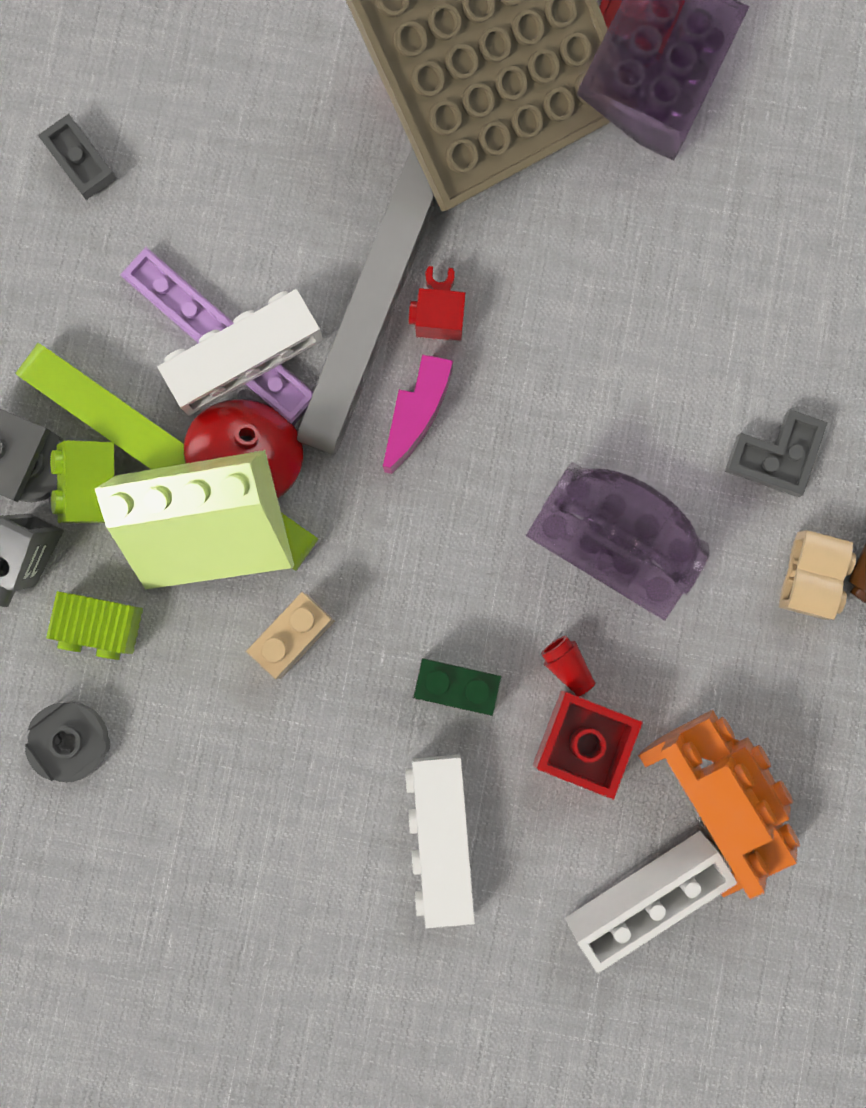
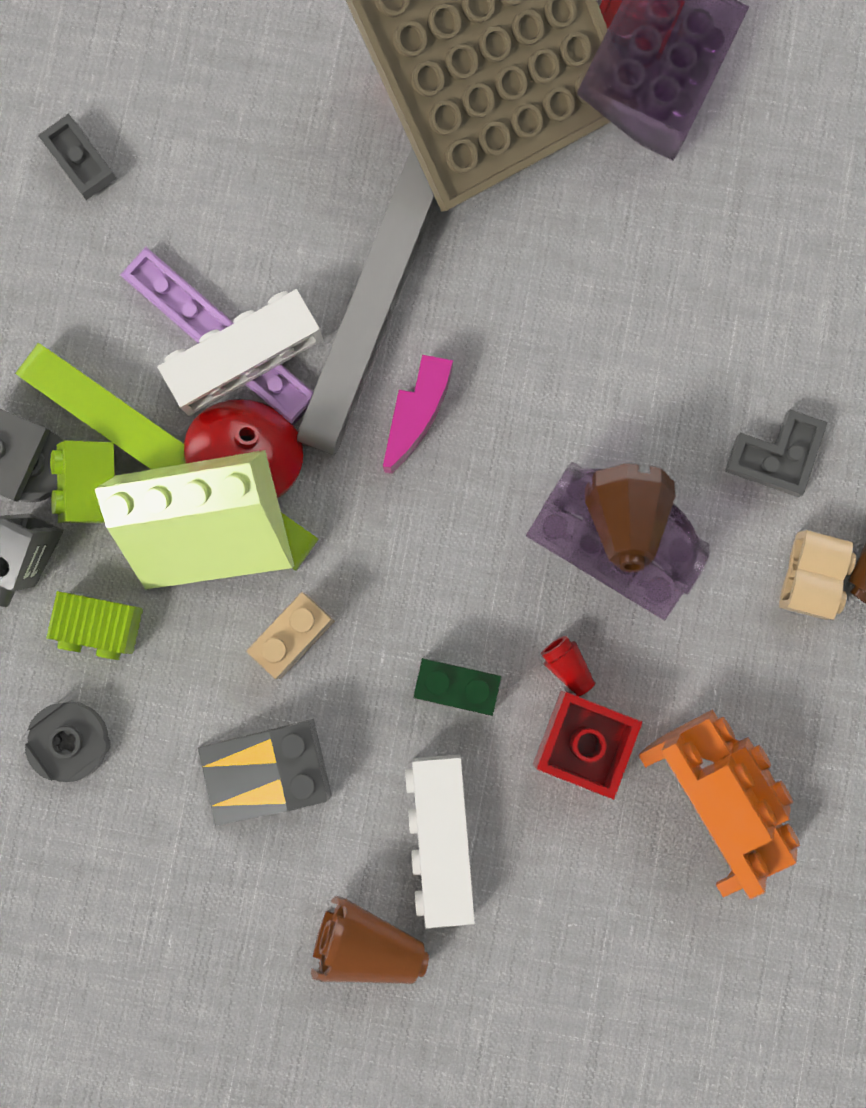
red brick [409,266,466,341] -> none
white brick [565,831,737,973] -> none
none -> dark grey slope [198,719,332,826]
none -> dark orange cone [311,896,429,984]
none -> reddish brown cone [585,463,675,572]

